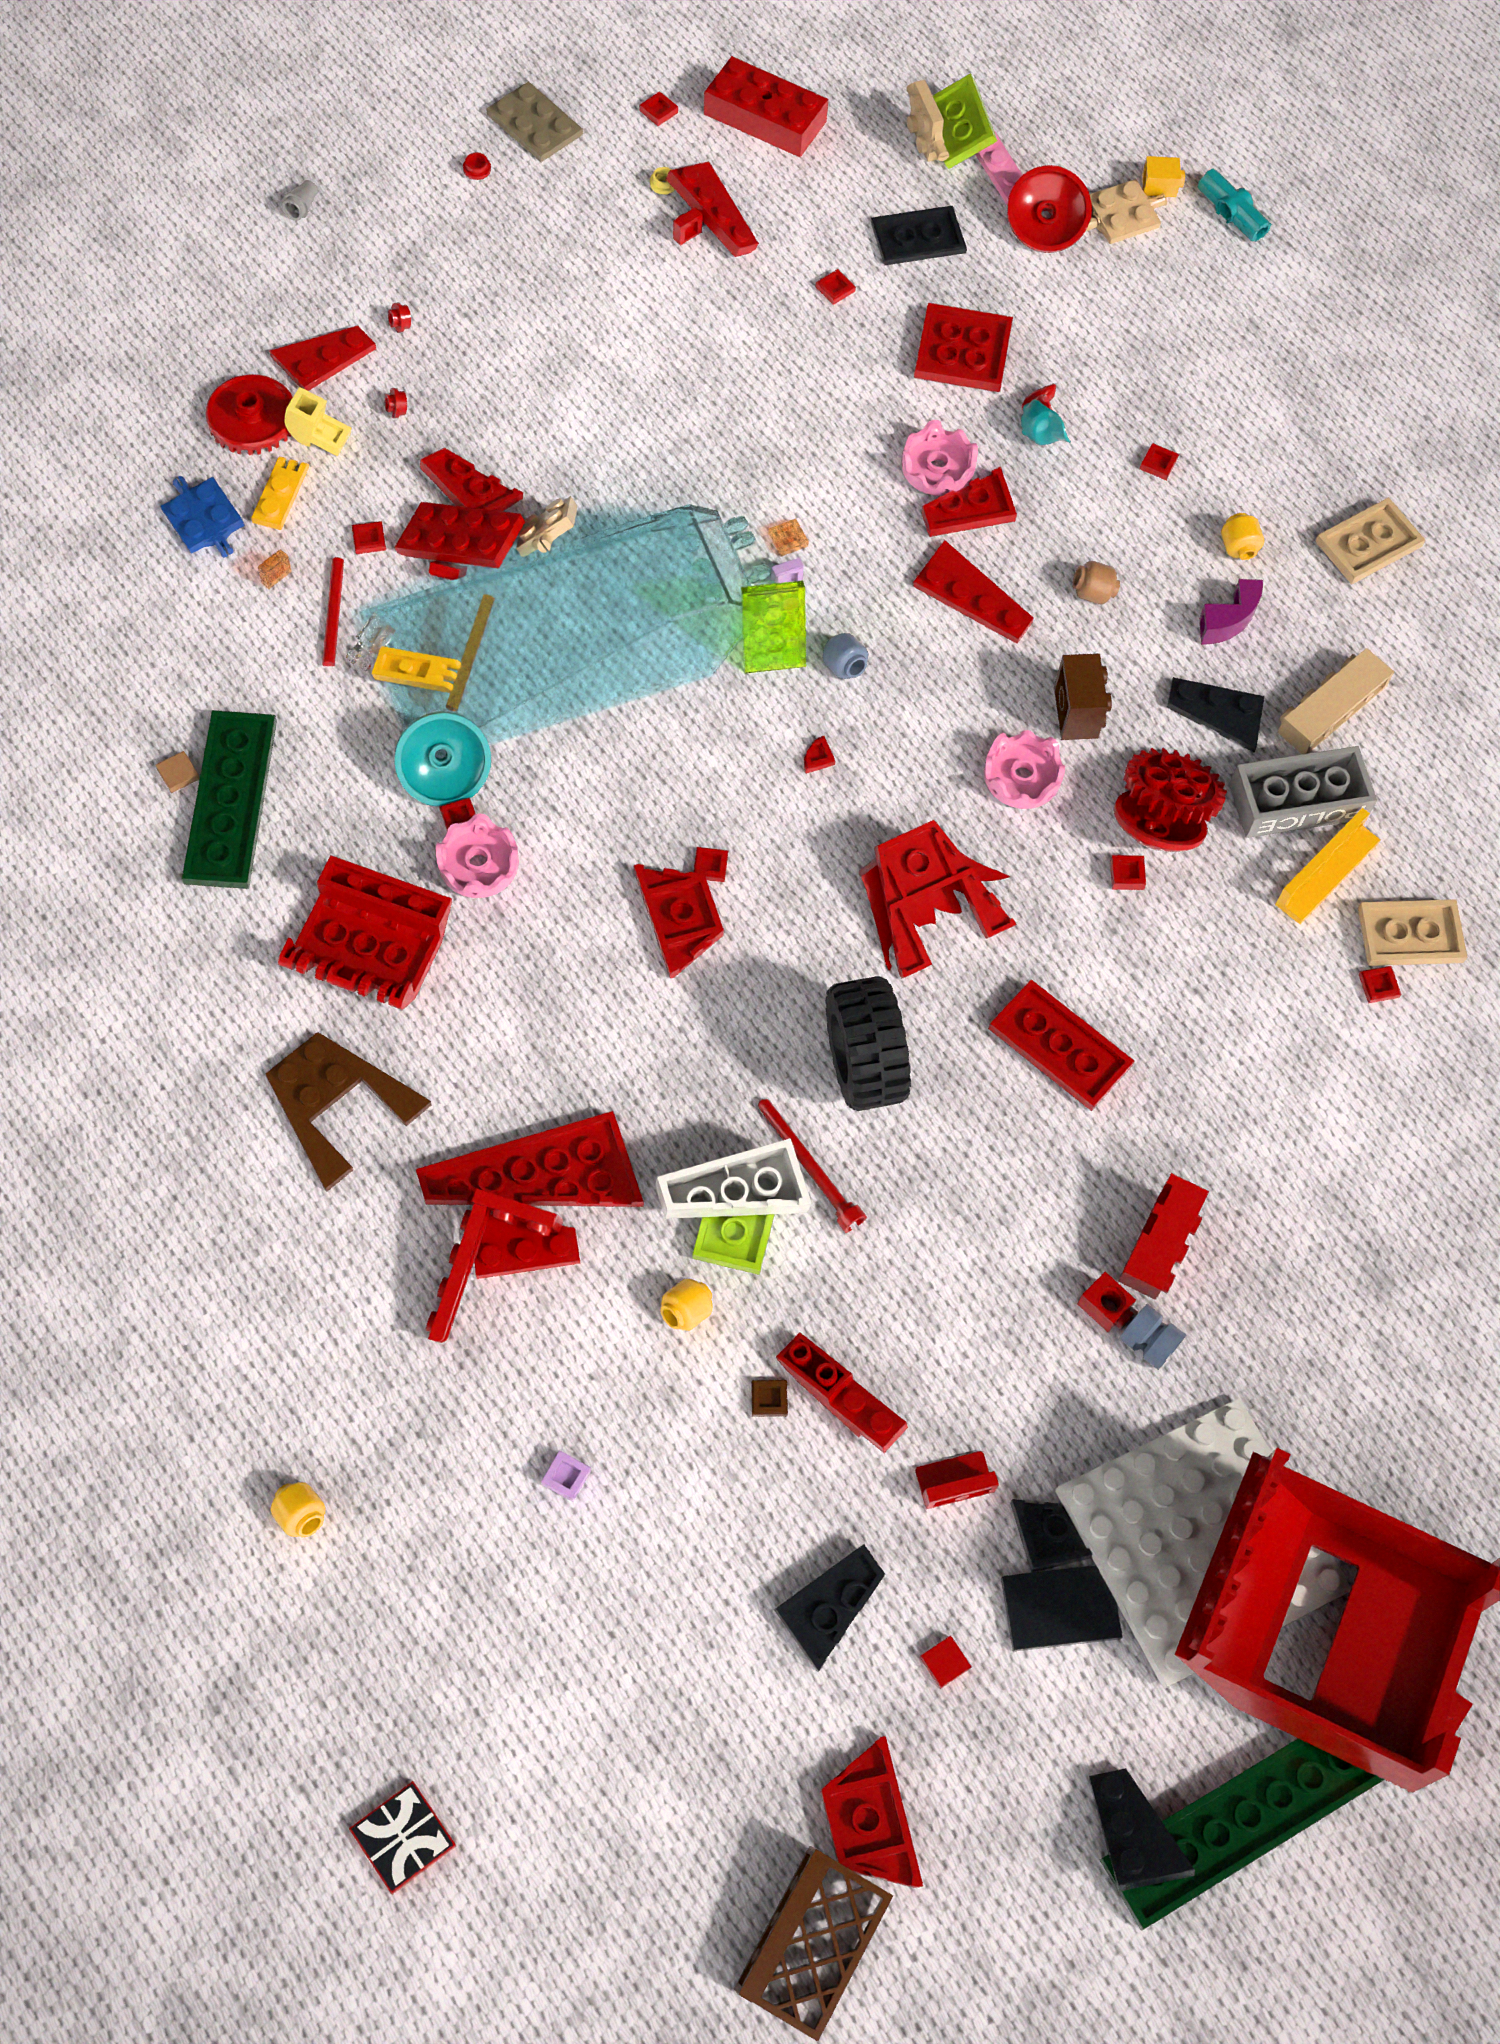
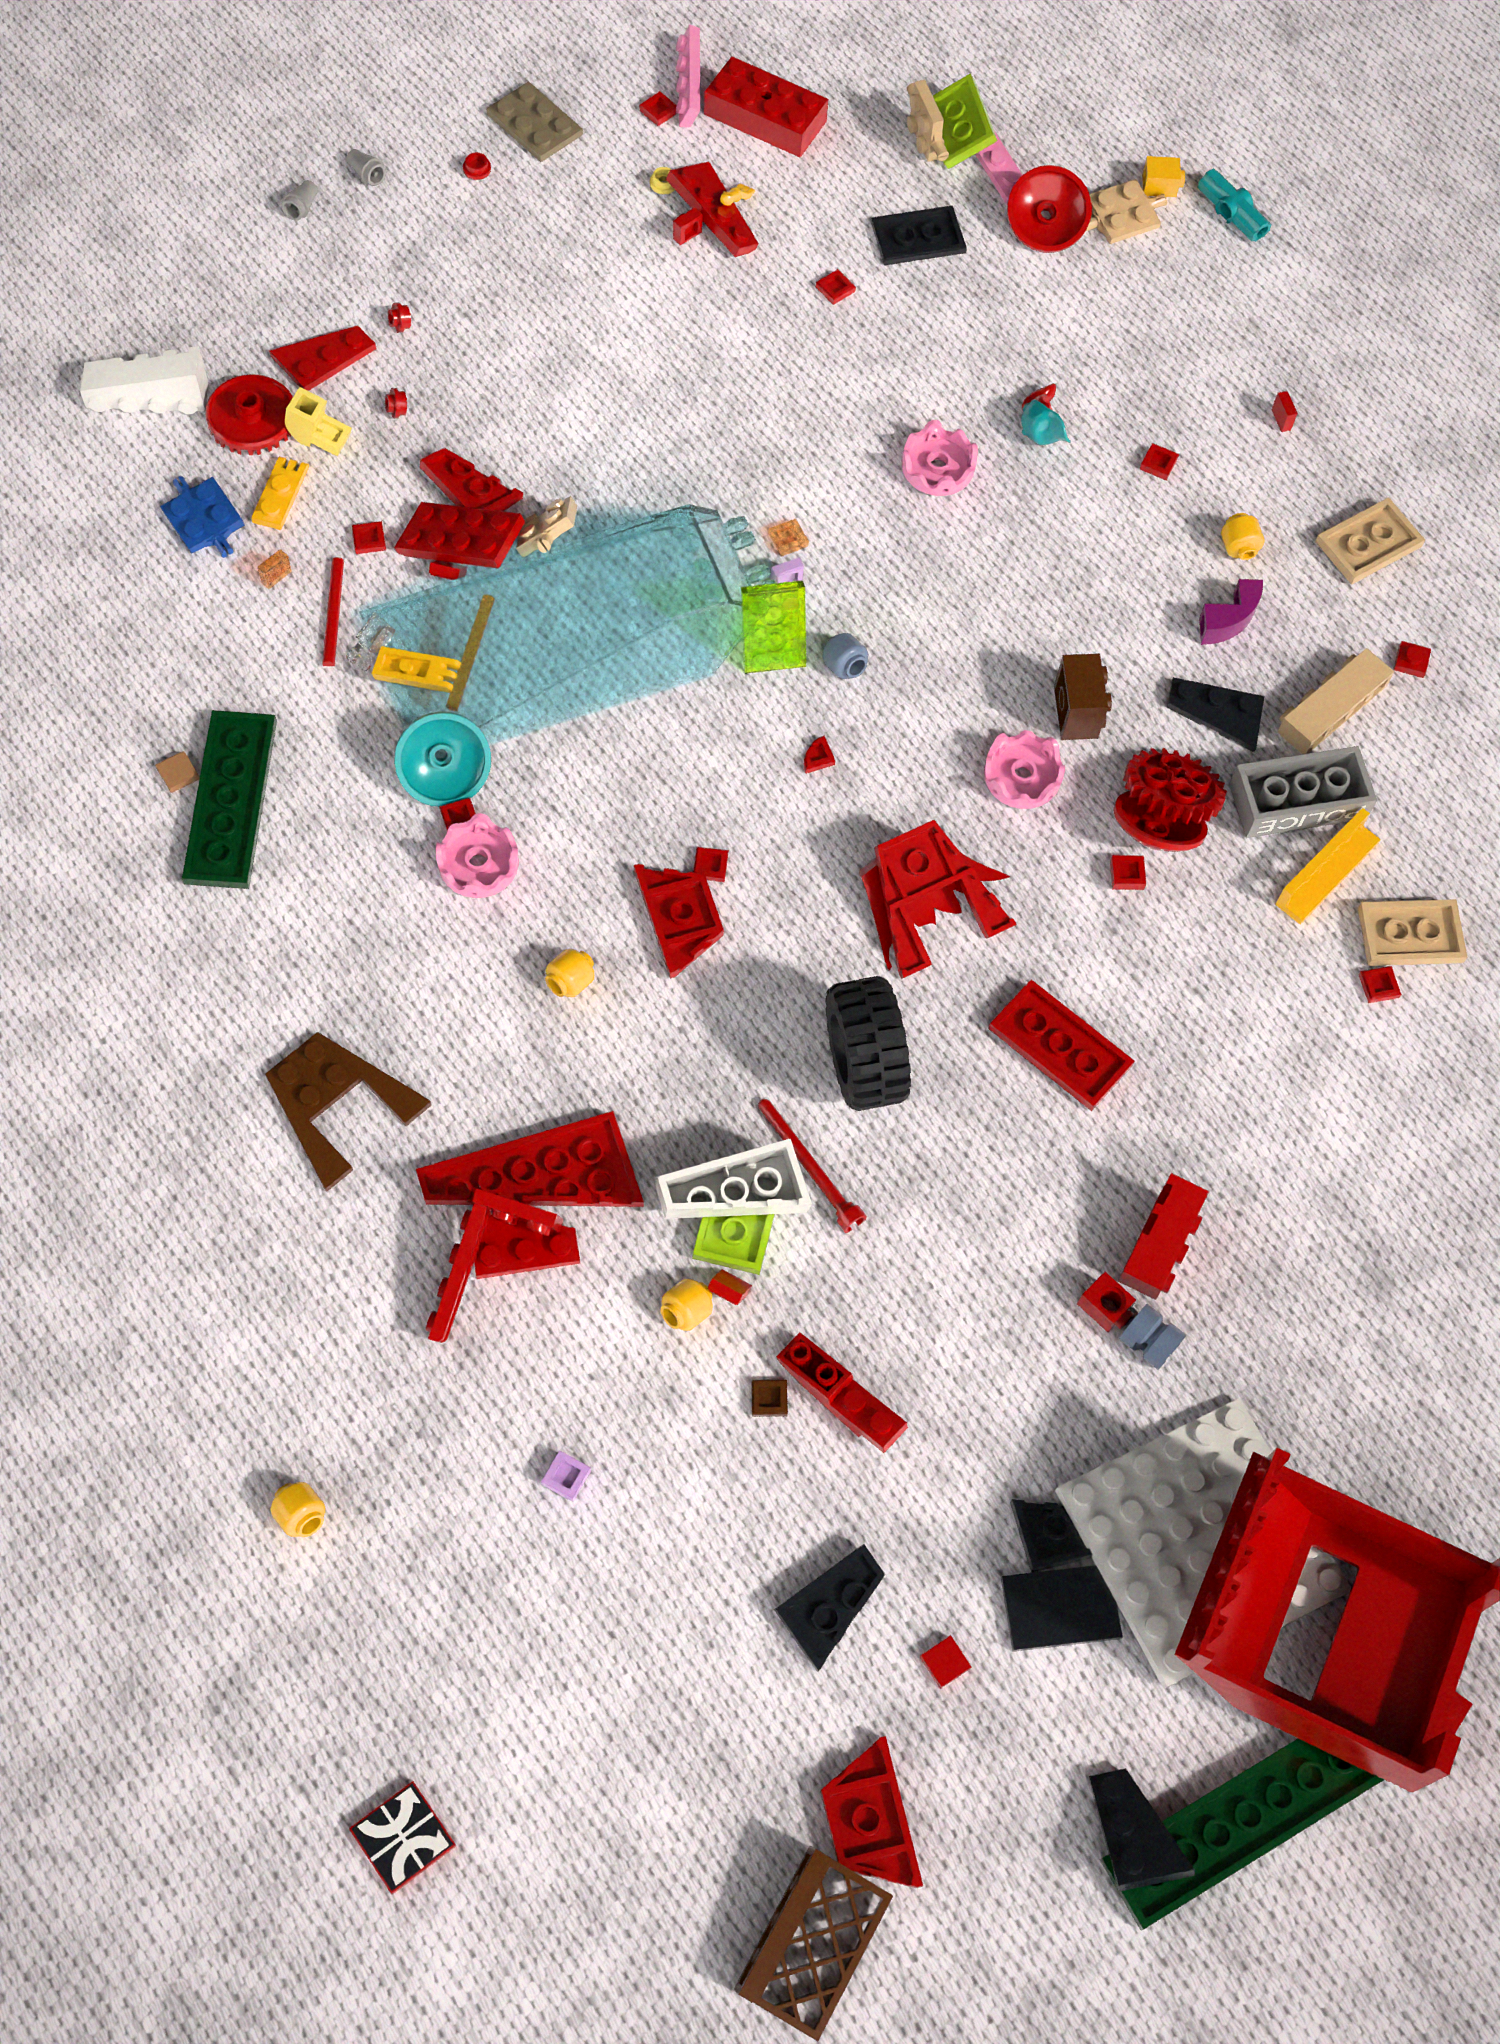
red slope [278,855,452,1010] -> none
red wing [913,540,1034,644] -> none
red plate [914,303,1013,392] -> none
red panel [915,1451,999,1510] -> none
red wing [921,466,1017,537] -> none
medium nougat head [1072,561,1120,605] -> none
none -> white wedge [80,346,209,414]
none -> light grey cone [347,149,386,186]
none -> yellow head [545,949,594,997]
none -> bright pink plate [676,25,700,127]
none -> red tile [707,1269,752,1305]
none -> yellow piece [720,183,755,206]
none -> red tile [1271,391,1298,432]
none -> red plate [1394,641,1431,678]

